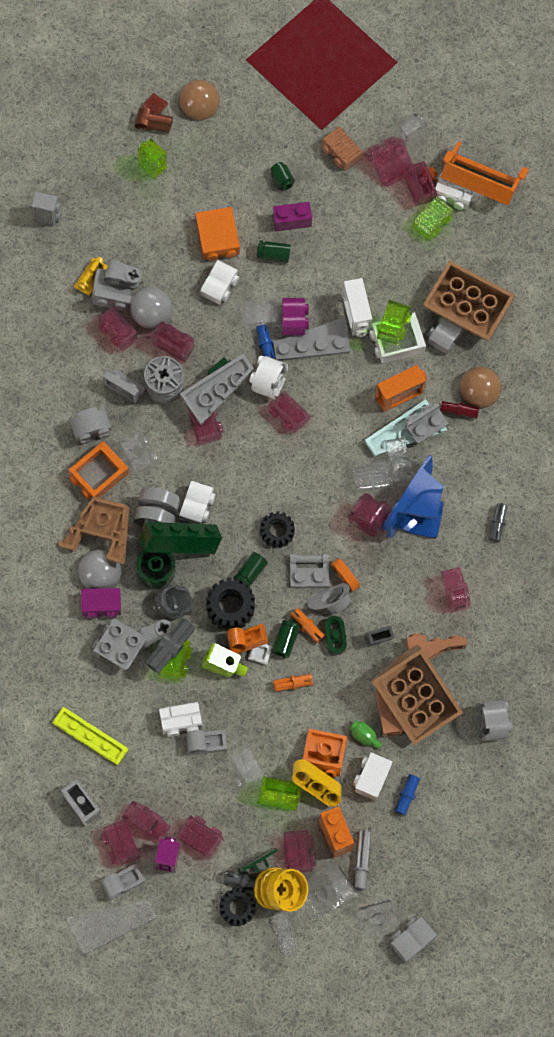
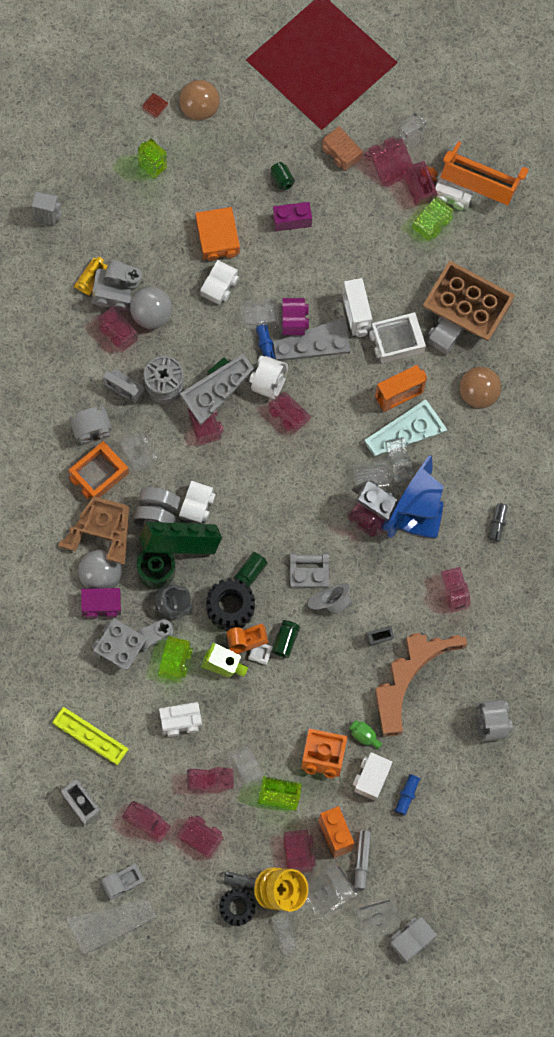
clear pink brick [101,819,140,867] -> none
copper piece [134,107,173,133] -> none
dark grey piece [146,617,196,674] -> none
clear pink brick [152,321,195,362] -> none
magenta brick [155,837,180,873] -> none
light grey plate [186,730,227,755] -> none
dark green piece [237,848,278,873] -> none
dark green piece [257,240,291,263] -> none
black tyre [260,511,295,548] -> none
orange axle [273,673,313,691] -> none
orange pin [290,607,325,644] -> none
yellow beam [292,759,342,807] -> none
dark green plate [325,616,347,655] -> none
orange beam [331,558,360,592] -> none
medium nougat slope [372,644,463,745] -> none
clear neon green brick [377,300,413,345] -> none
light grey bracket [404,403,449,445] -> none
dark red pin [440,401,479,419] -> none
none -> clear pink brick [187,767,234,793]
none -> bracket [352,480,399,521]

